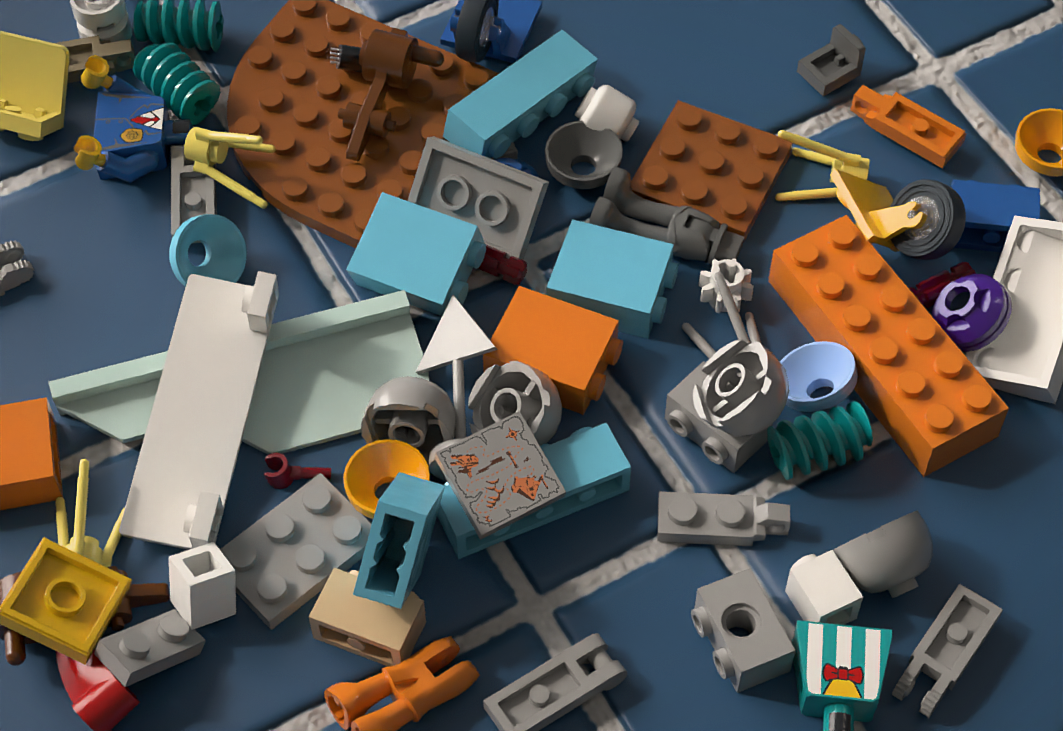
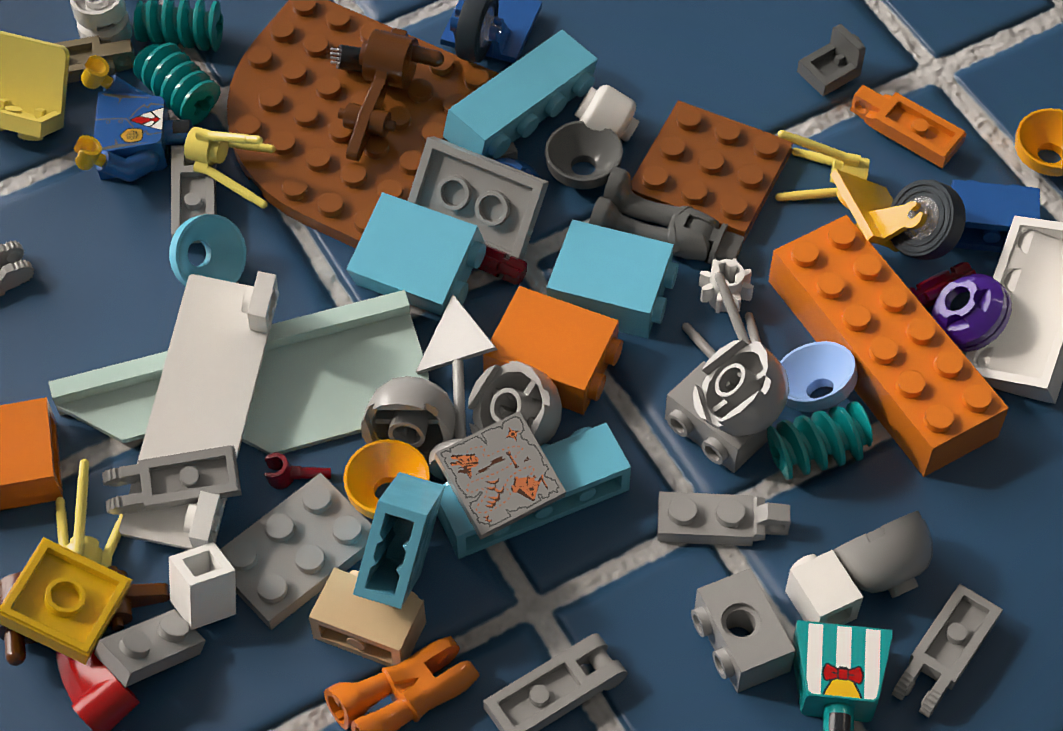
none -> light grey hinge [102,445,242,515]

